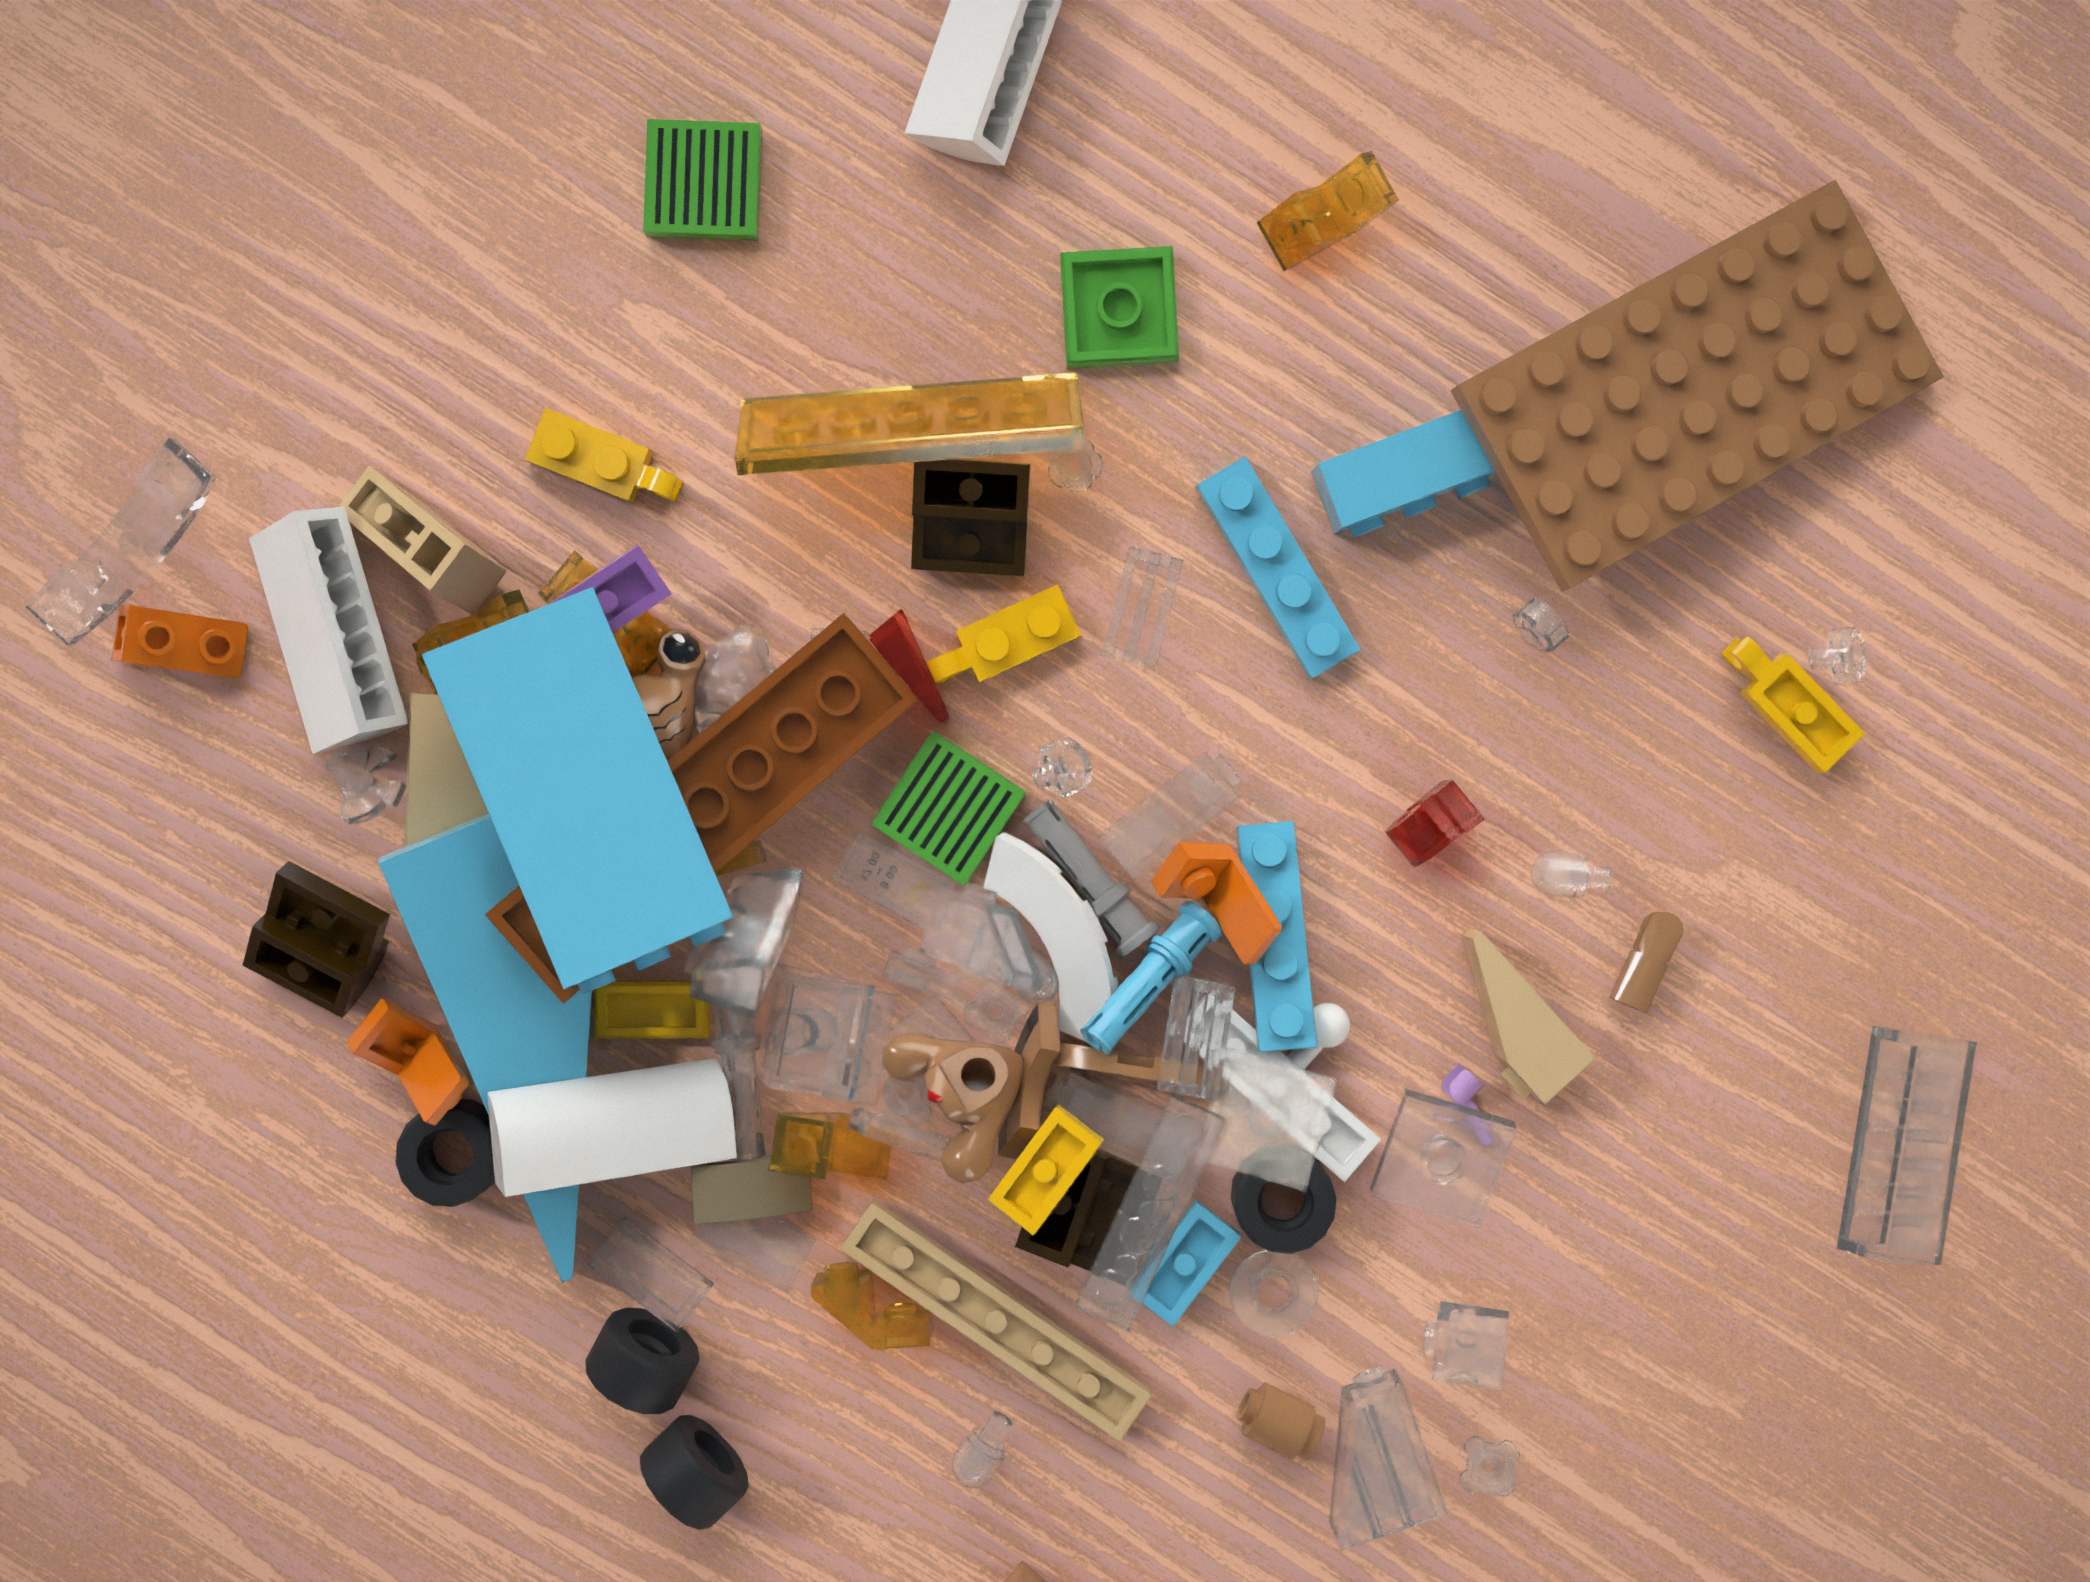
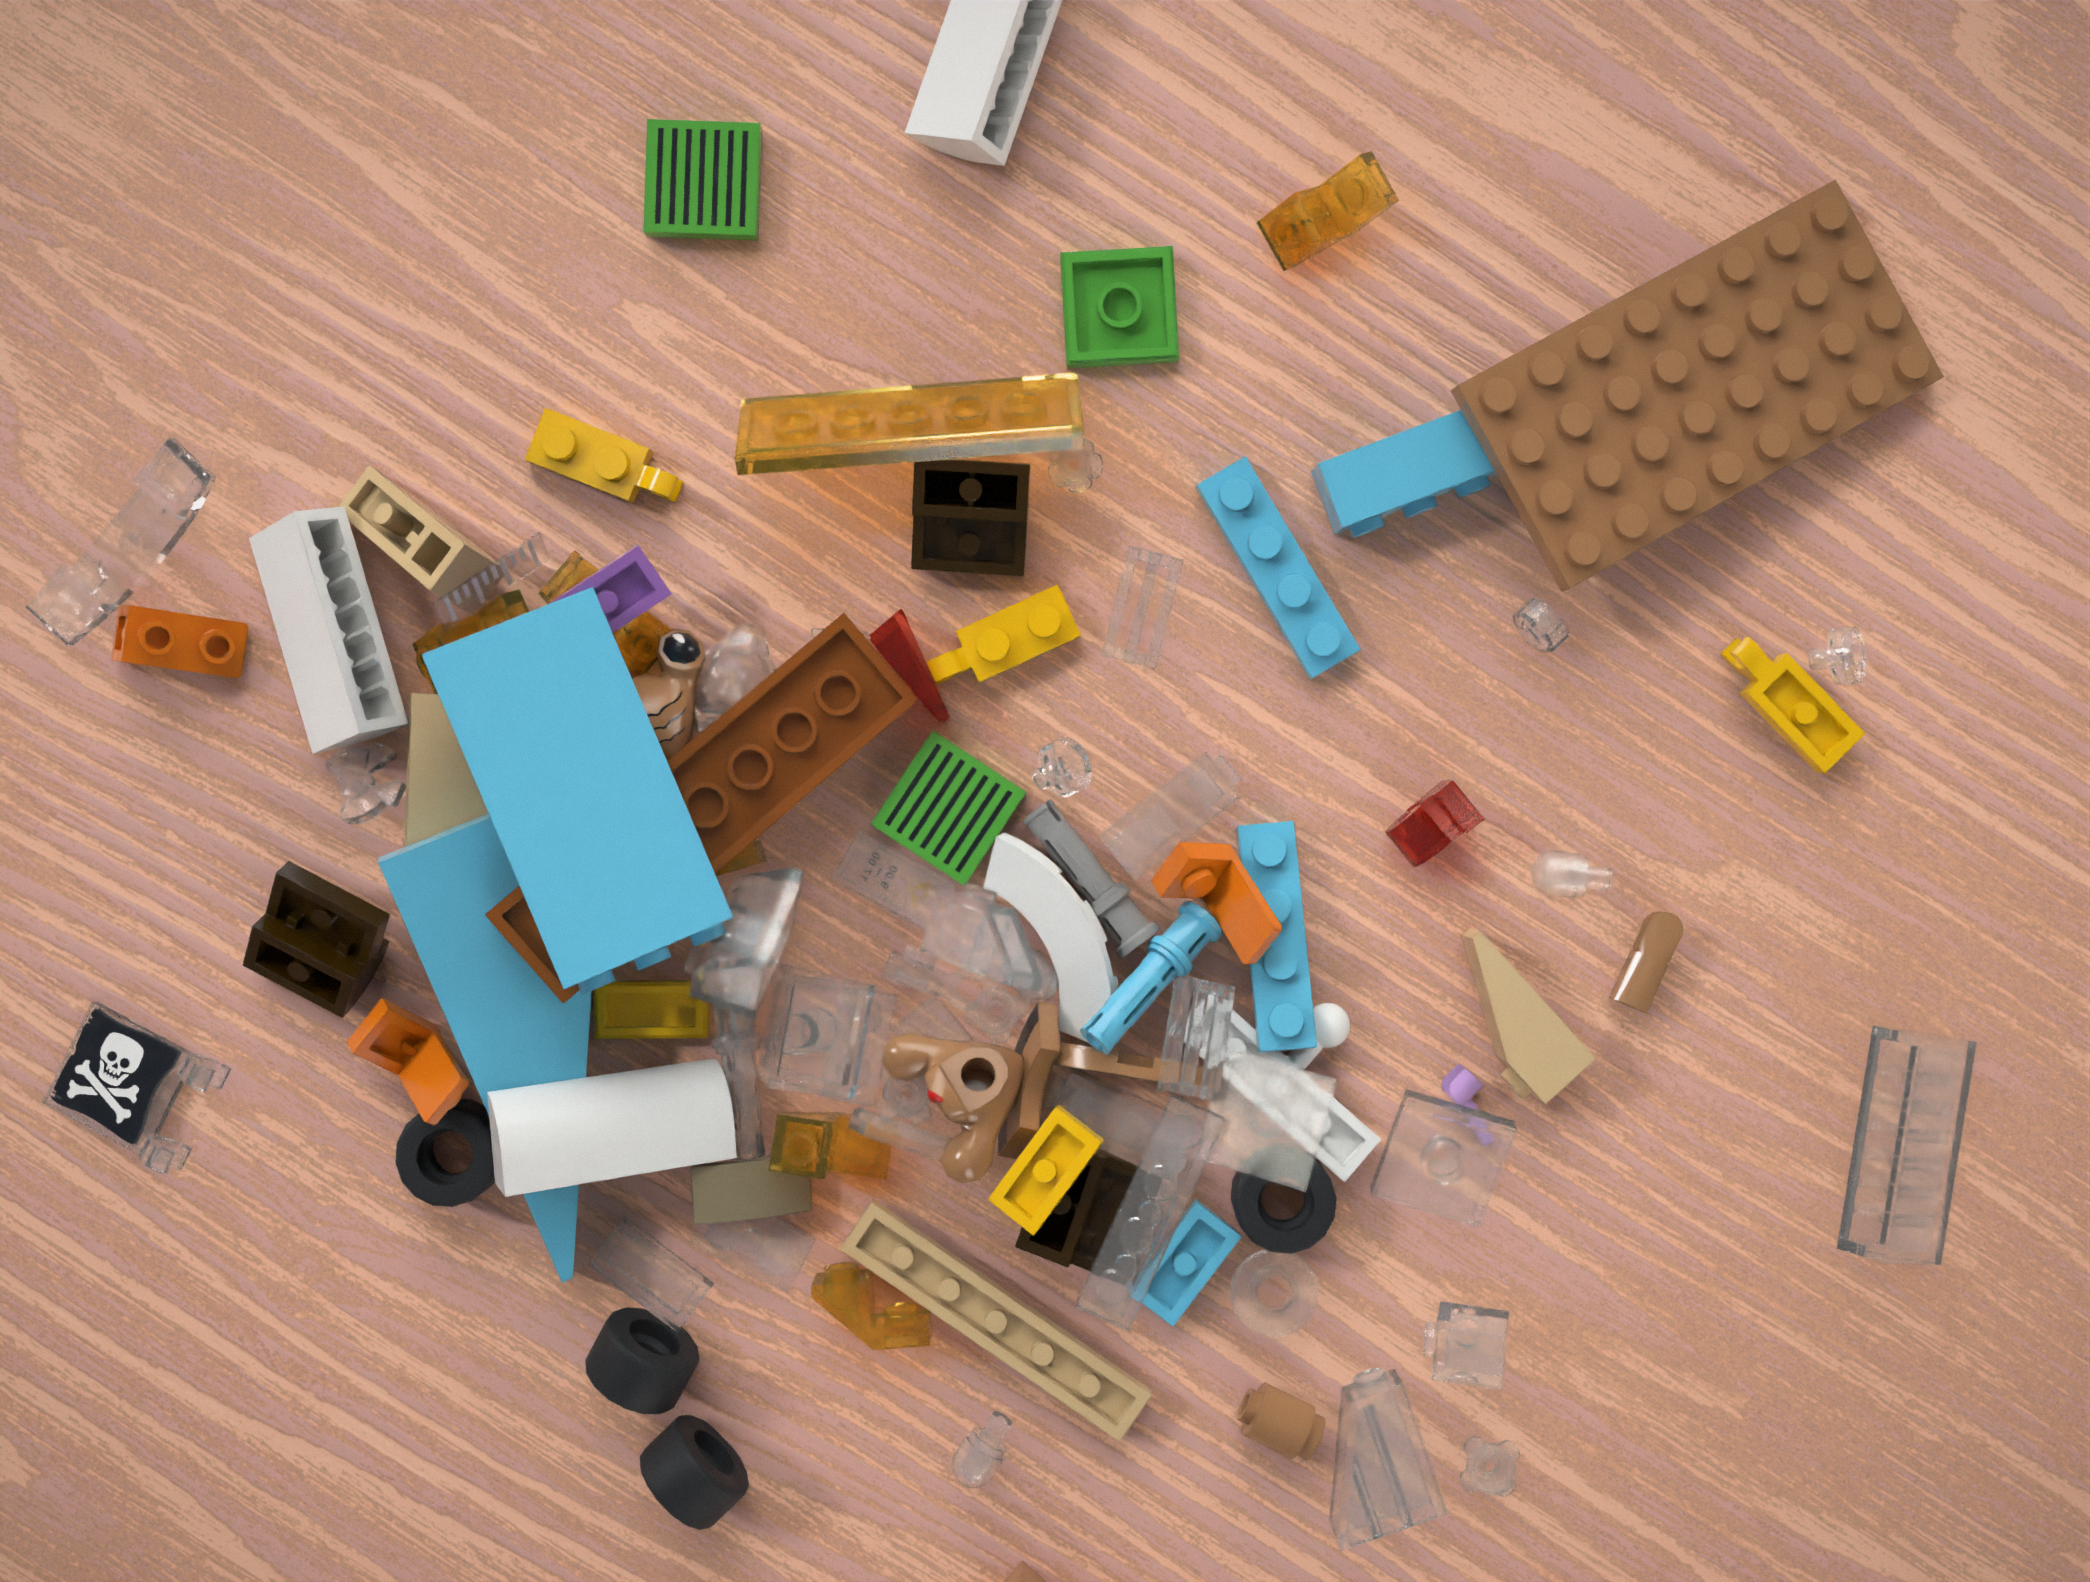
none -> flag [42,1002,231,1174]
none -> clear sticker [432,532,550,631]

